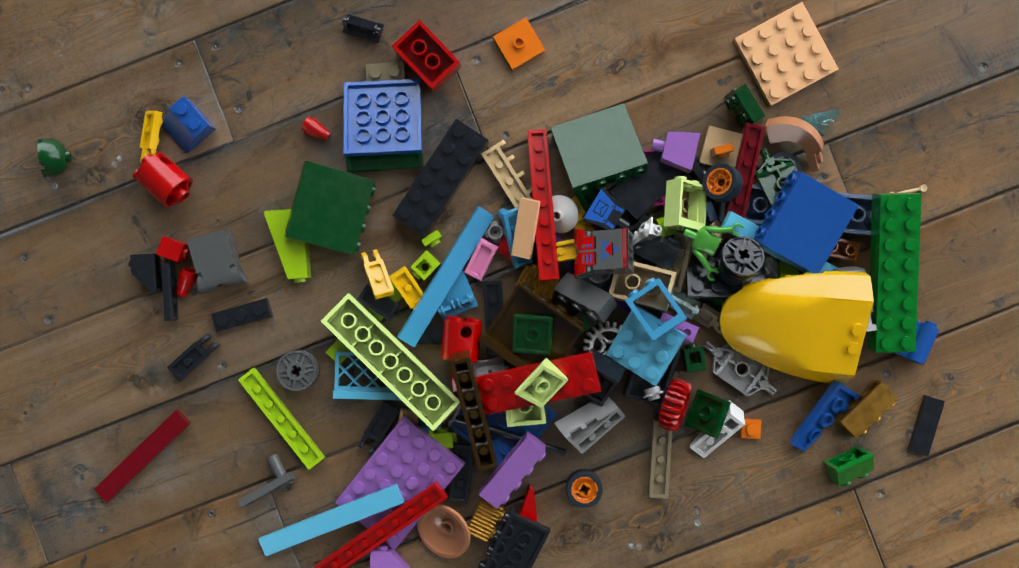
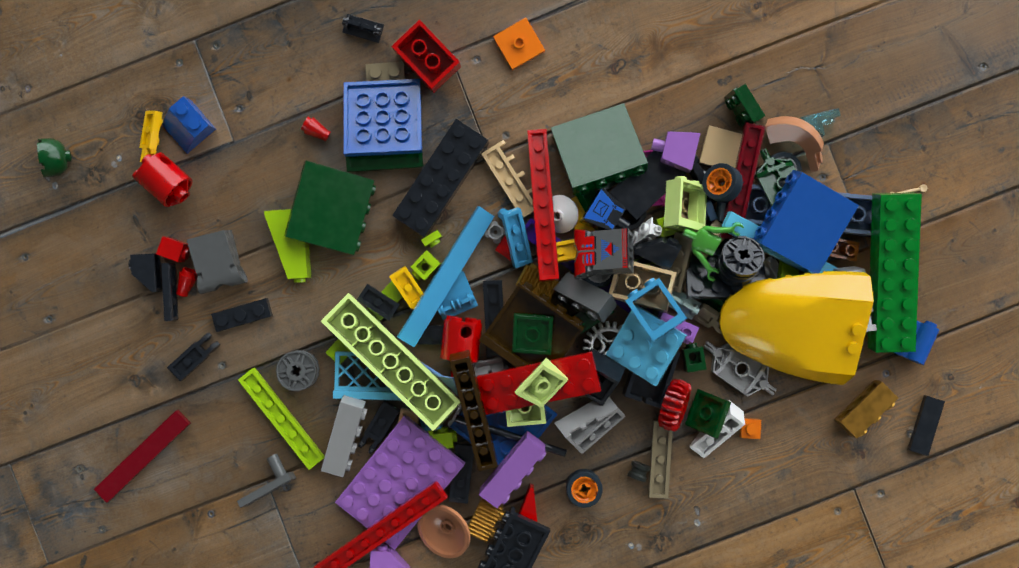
medium azure tile [258,484,404,556] -> none
yellow hinge [361,249,394,300] -> none
bright pink tile [464,238,498,281] -> none
light nougat tile [511,197,541,259] -> none
light grey plate [643,386,664,401] -> none
orange plate [710,143,735,159] -> none
light nougat plate [733,2,838,107] -> none
blue wing [789,380,860,452] -> none
green slope [823,446,874,487] -> none
none -> light grey brick [321,395,368,477]
none -> piece [419,360,459,397]
none -> pearl dark grey wheel [627,460,651,482]

